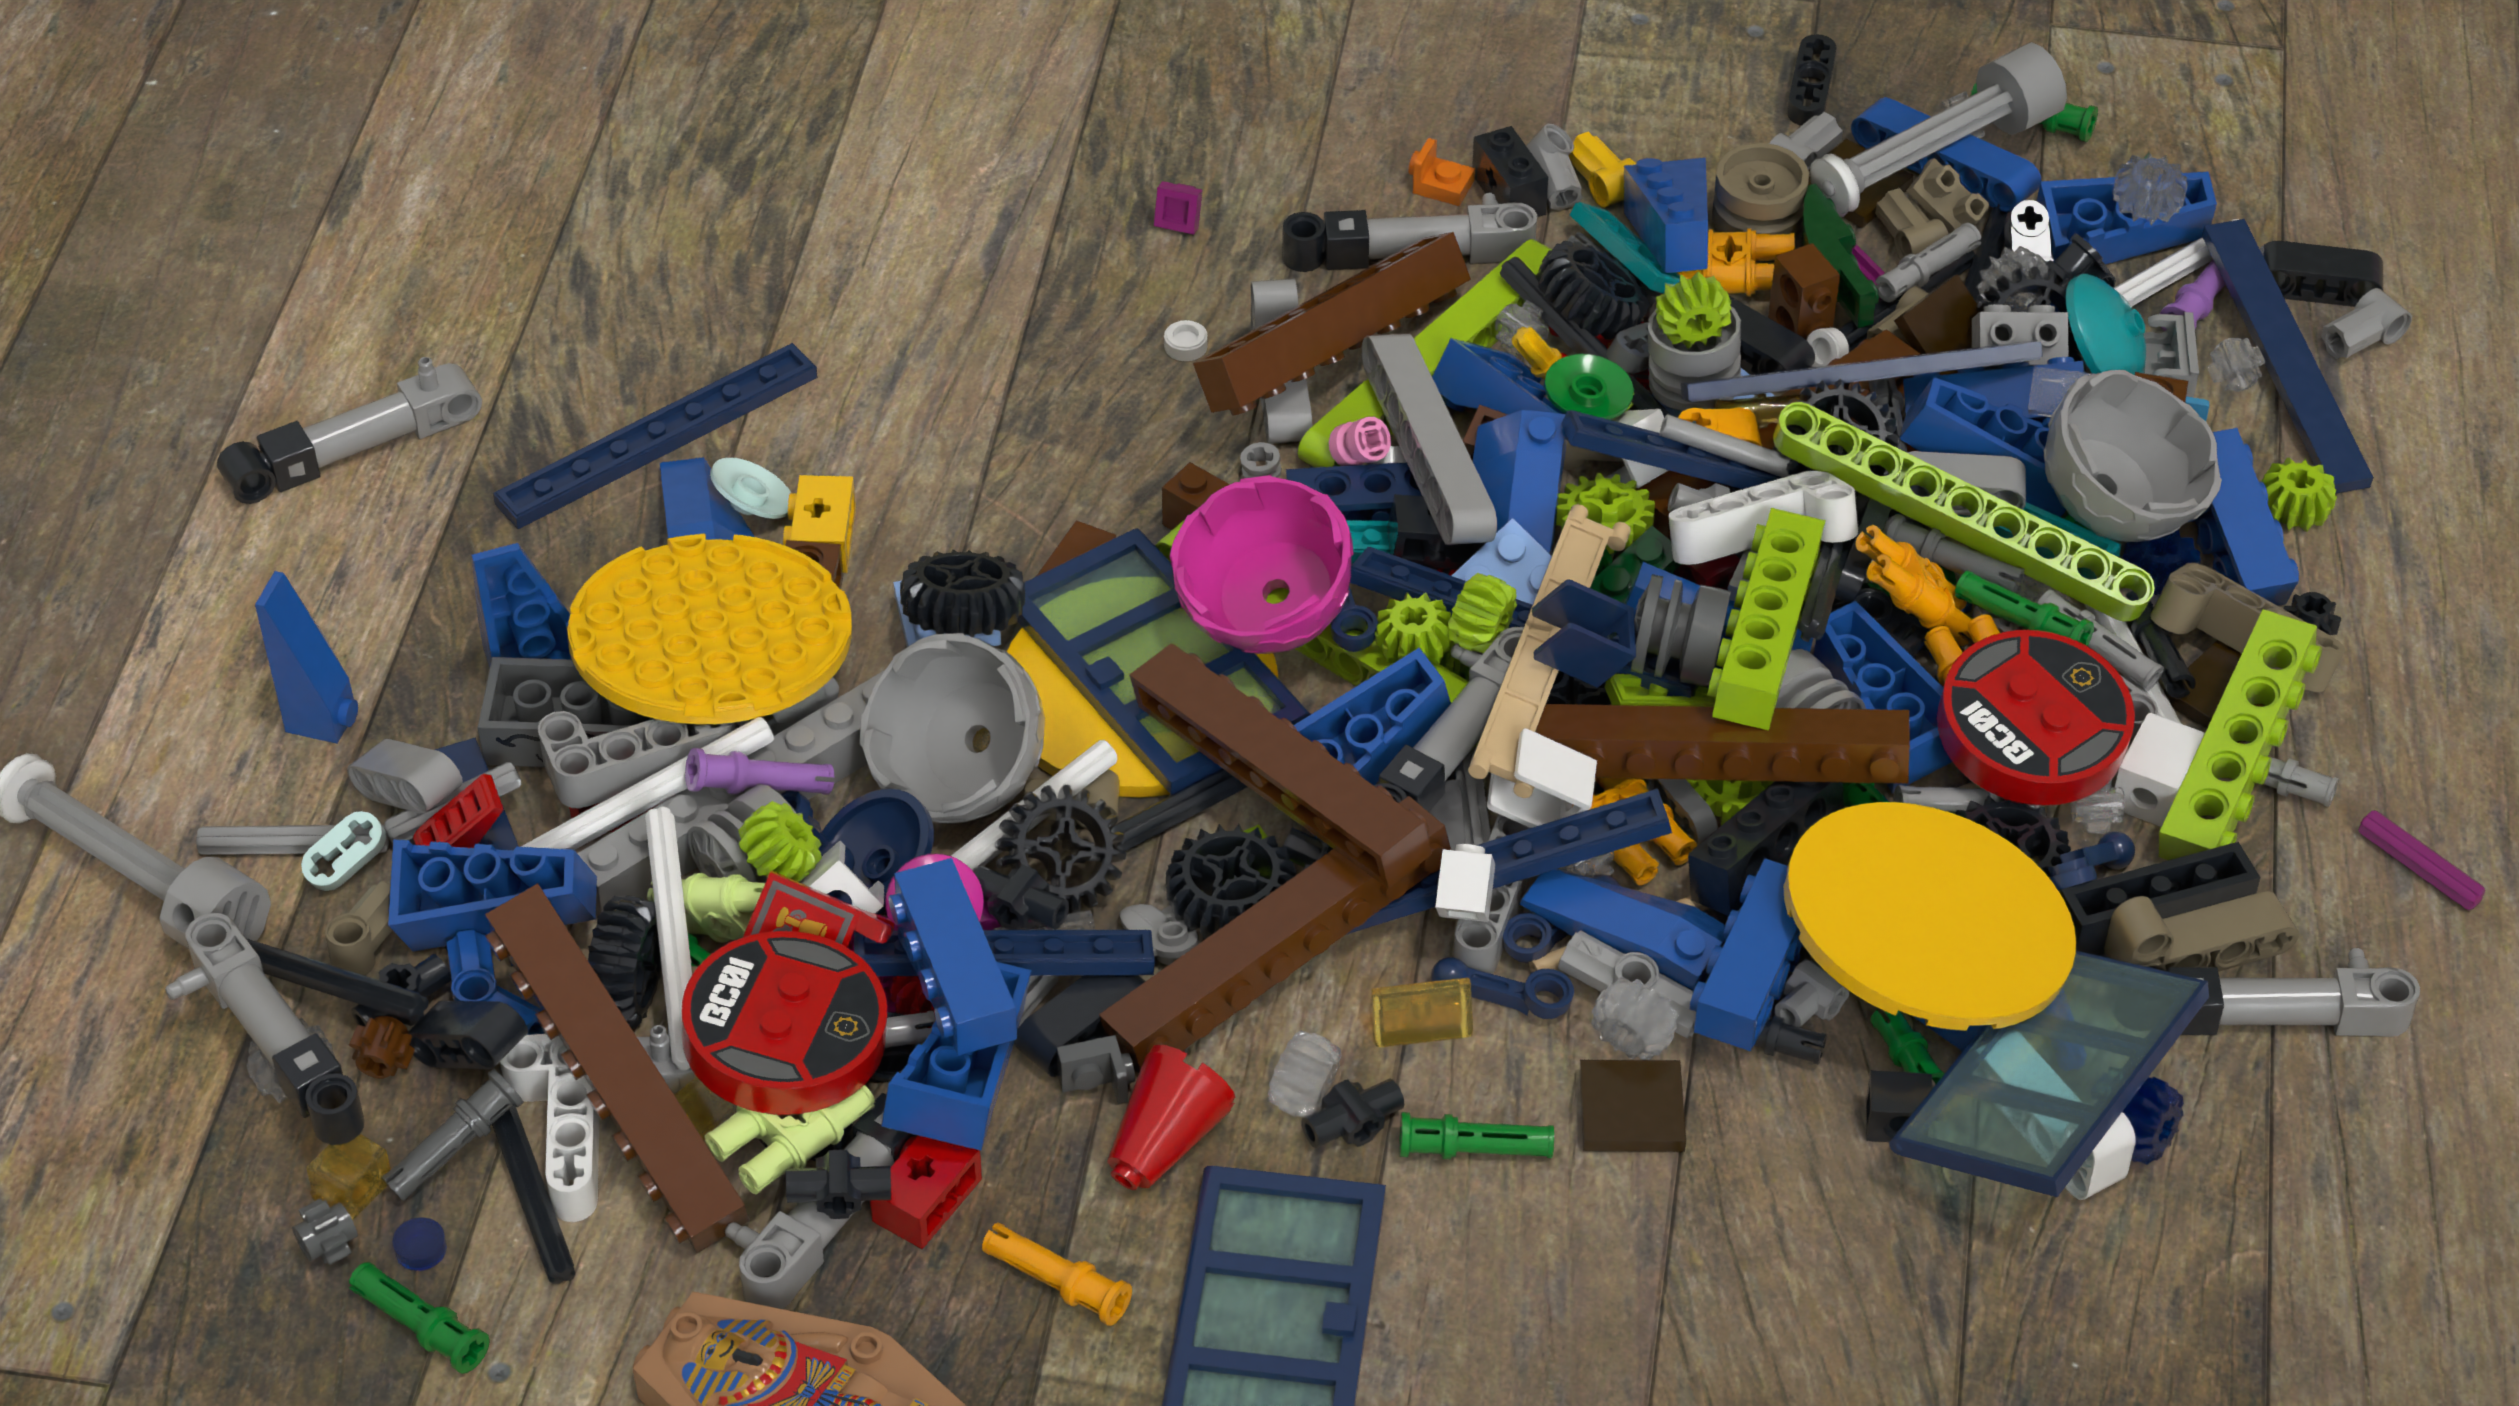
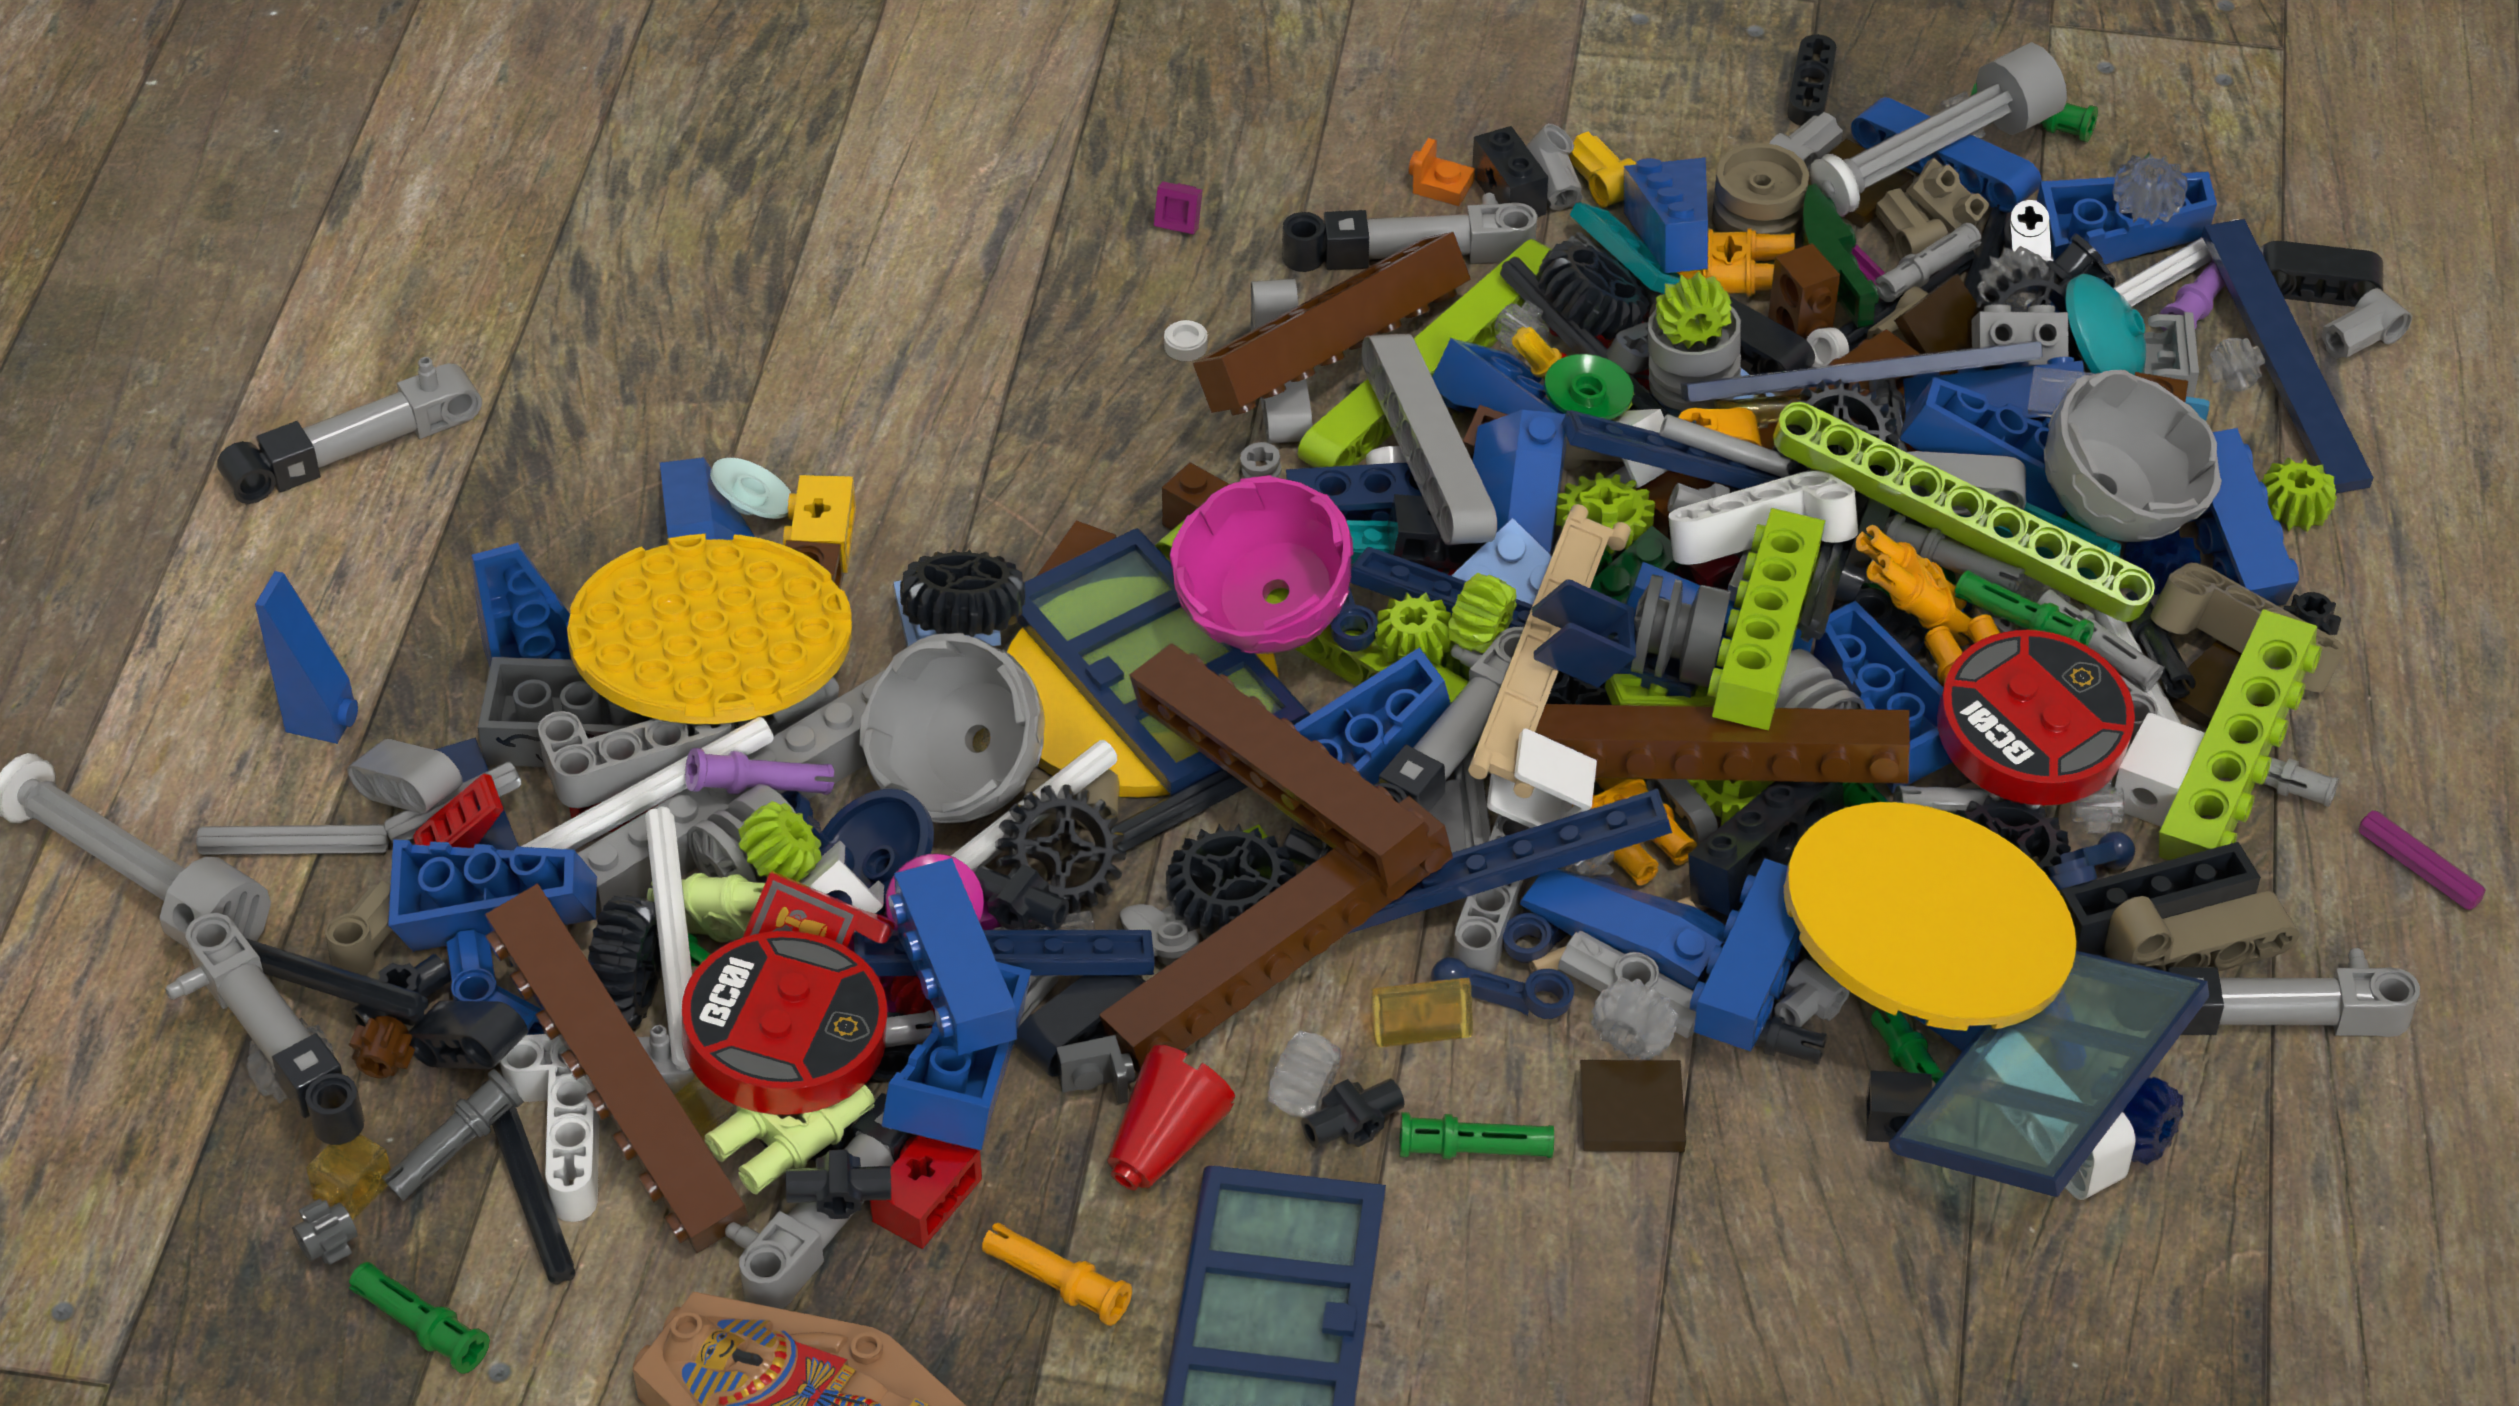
light aqua beam [301,811,386,891] -> none
clear blue tile [392,1217,447,1270] -> none
dark blue tile [493,343,818,529] -> none
bright pink wheel [1329,417,1391,466] -> none
white brick [1435,844,1495,922] -> none

